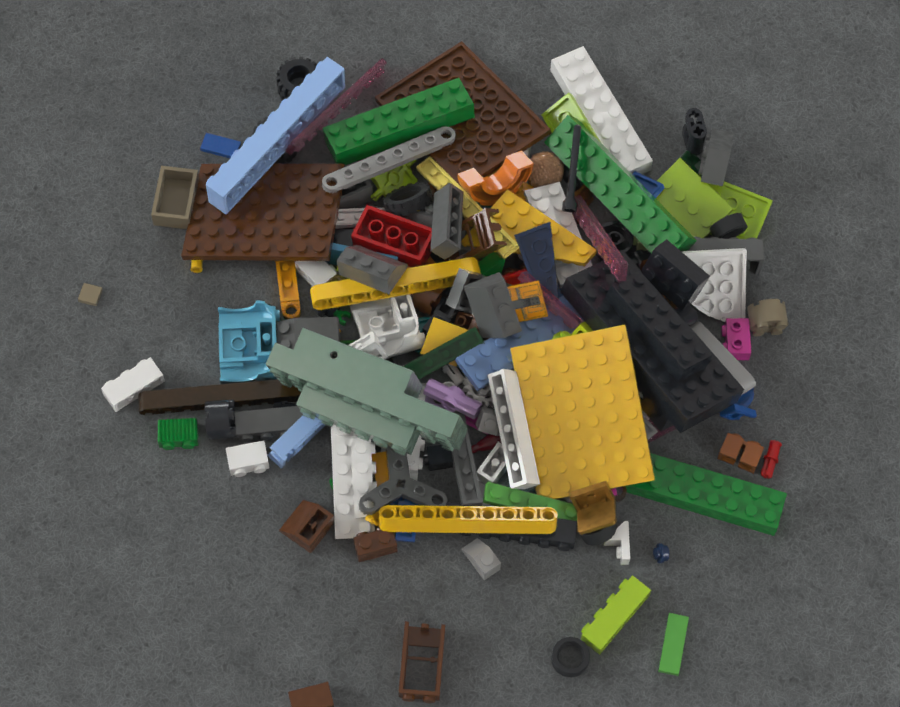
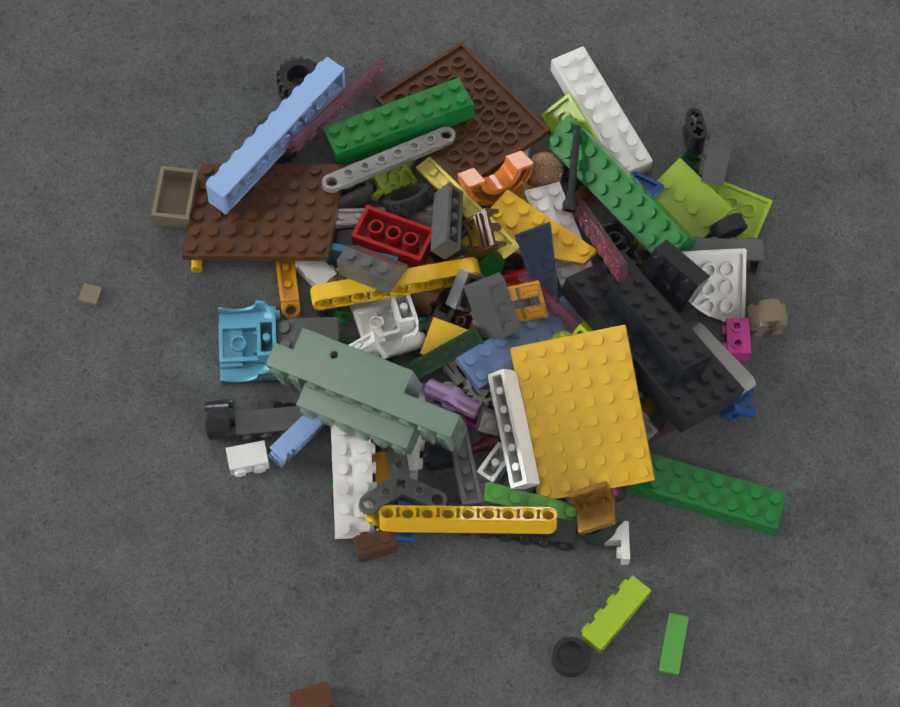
white brick [101,357,165,412] -> none
dark brown beam [138,379,301,415] -> none
green brick [158,418,199,450] -> none
blue tile [200,133,241,158] -> none
reddish brown slope [279,500,335,553] -> none
reddish brown door [399,621,445,703] -> none
light grey slope [461,538,501,580] -> none
dark blue plate [653,543,669,563] -> none
dark orange piece [717,433,764,474] -> none
red axle [761,440,782,479] -> none

